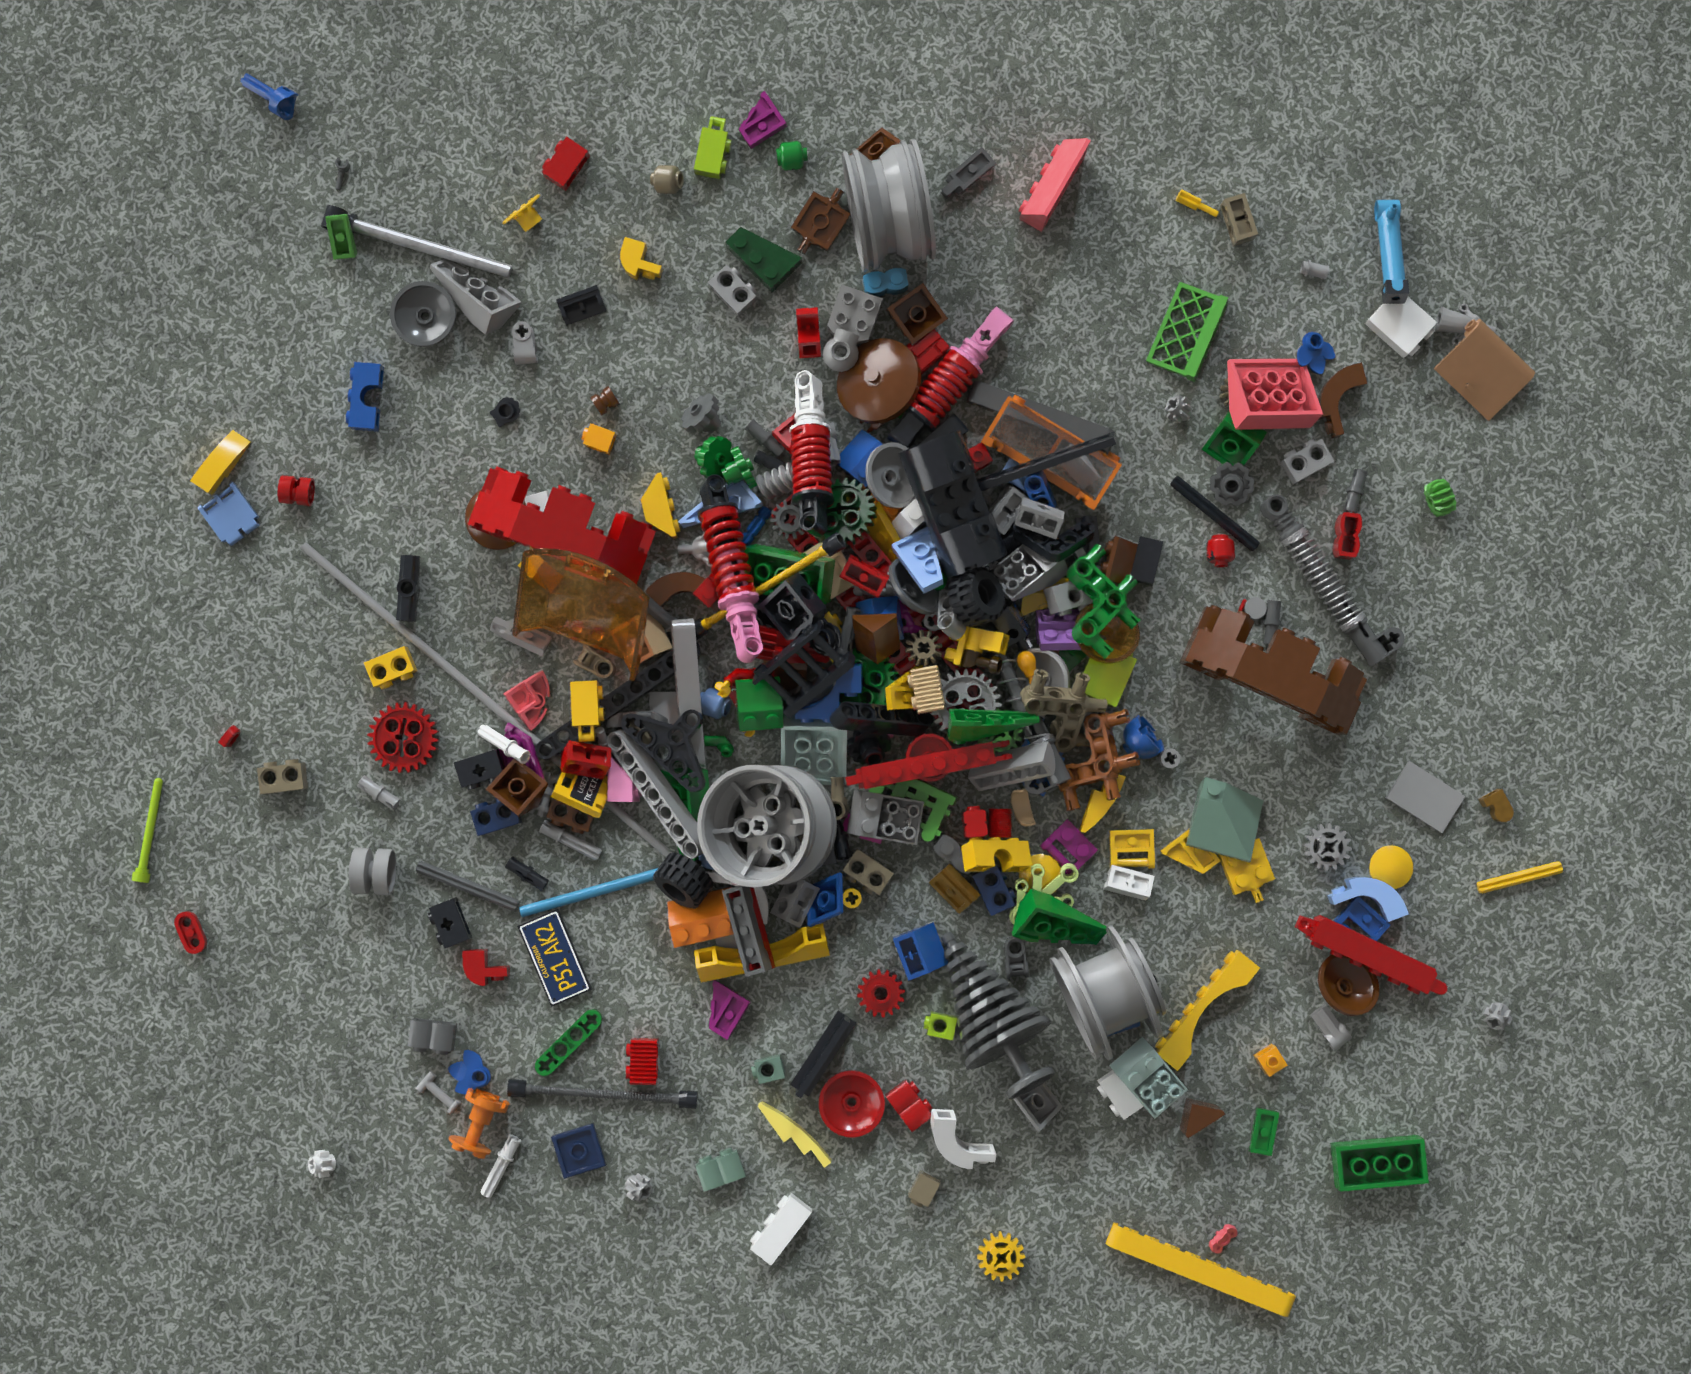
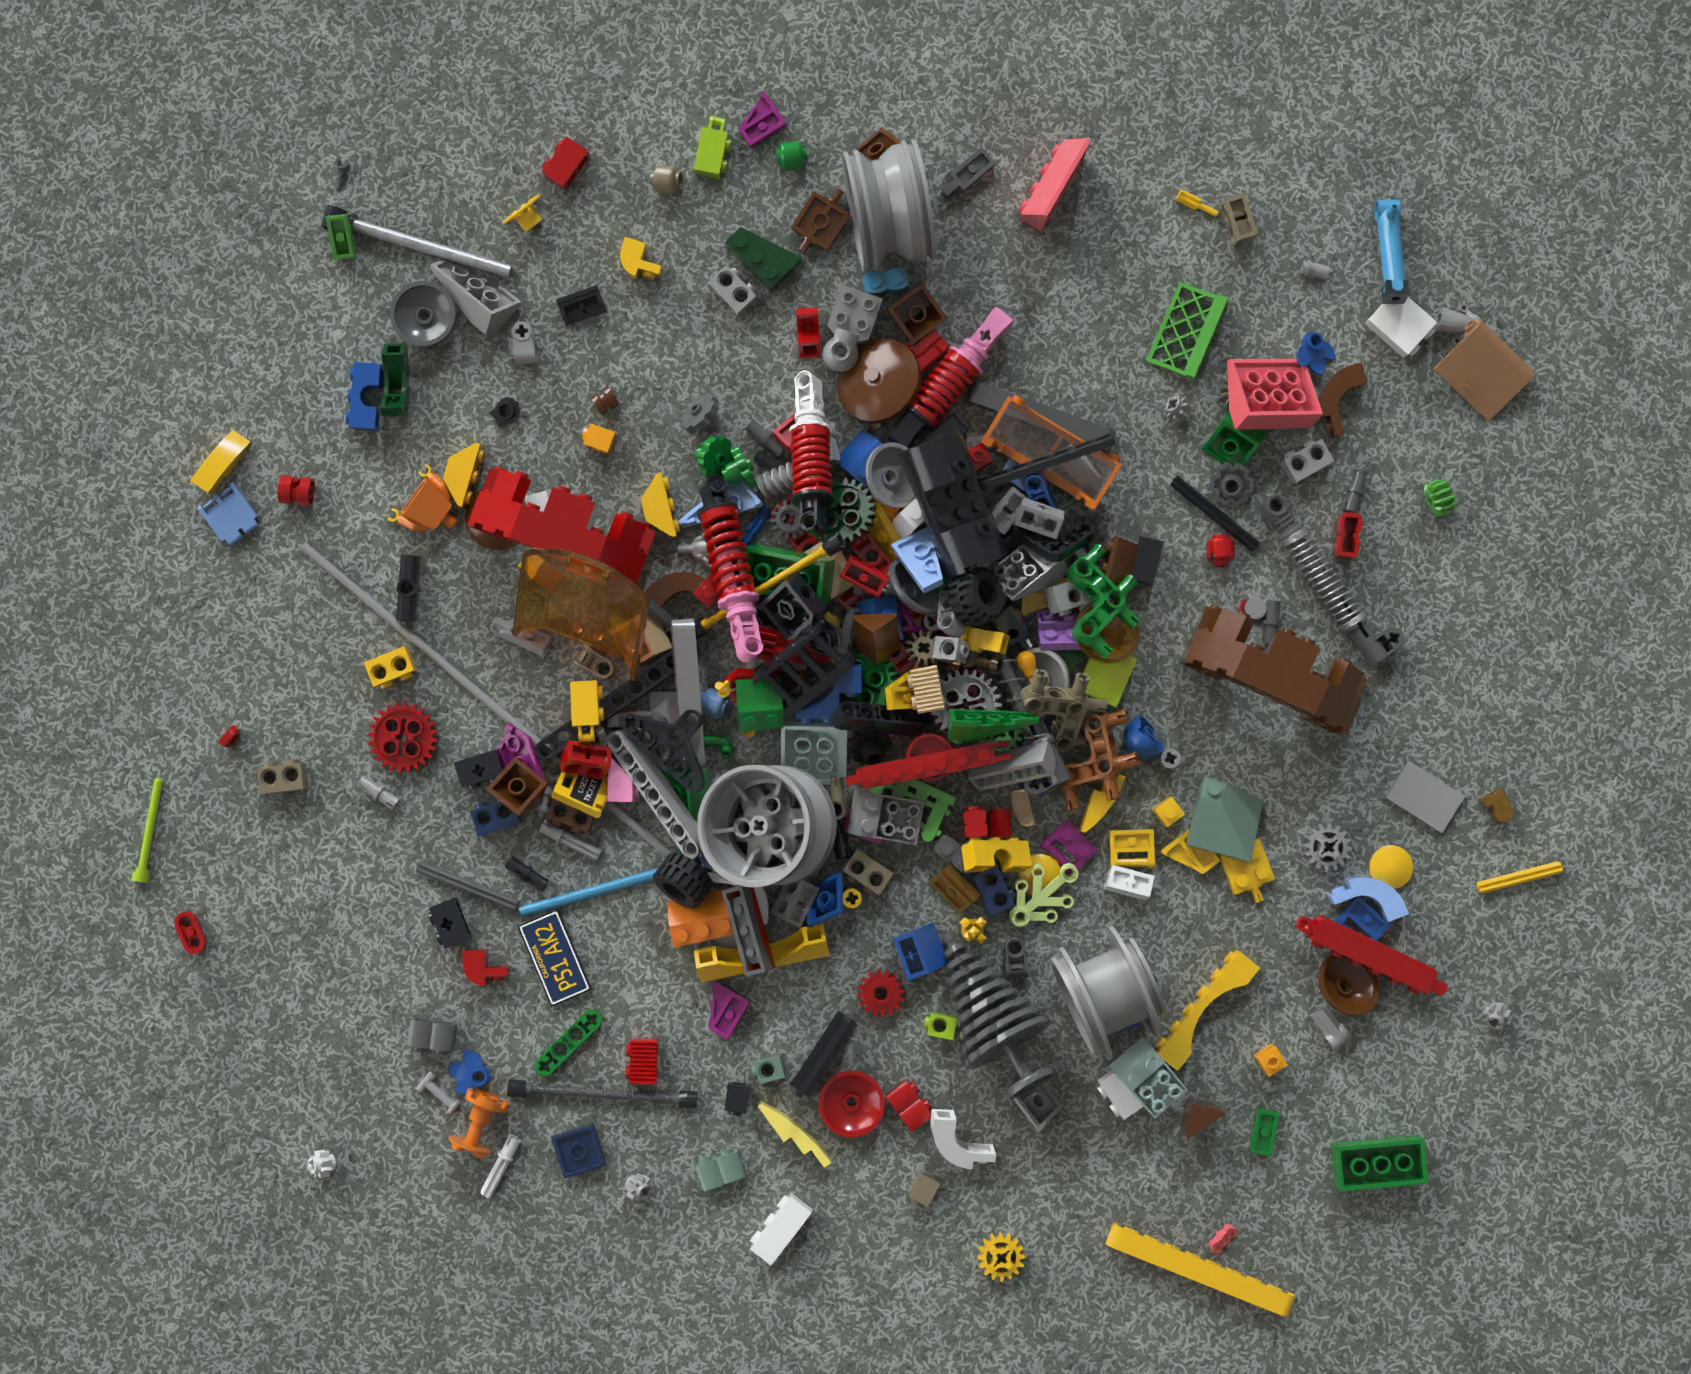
blue piece [240,73,298,120] -> none
light grey wheel [349,847,396,895] -> none
white axle [477,725,531,764] -> none
coral brick [503,670,550,731] -> none
green wedge [1012,889,1107,945] -> none
none -> dark green arch [380,343,409,417]
none -> orange torso [388,464,457,531]
none -> yellow slope [443,443,485,509]
none -> black brick [724,1082,750,1116]
none -> light grey brick [932,636,969,664]
none -> yellow rock [960,917,987,944]
none -> yellow brick [1151,796,1185,827]

